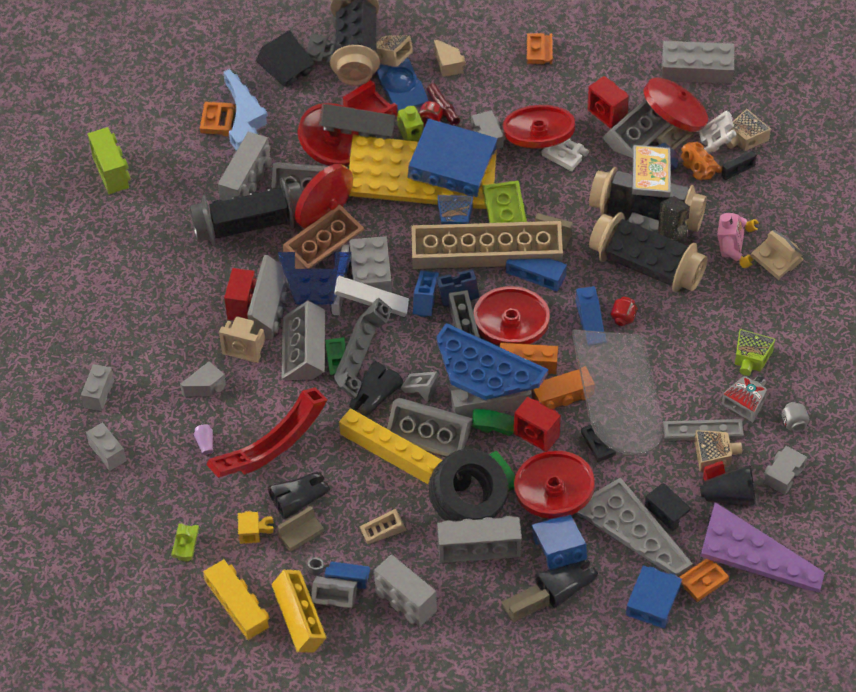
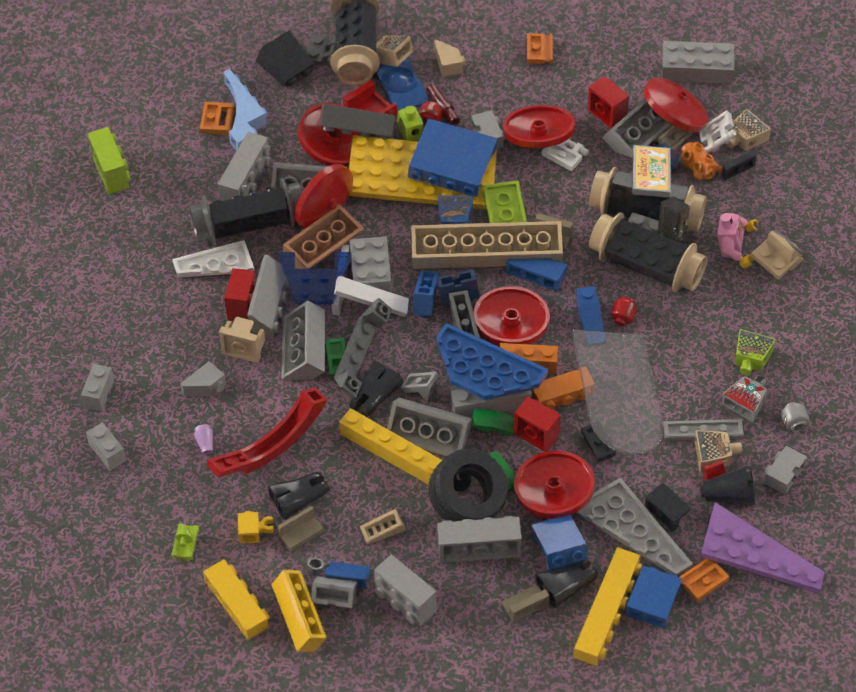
none -> white wing [172,240,255,278]
none -> yellow brick [573,547,642,666]

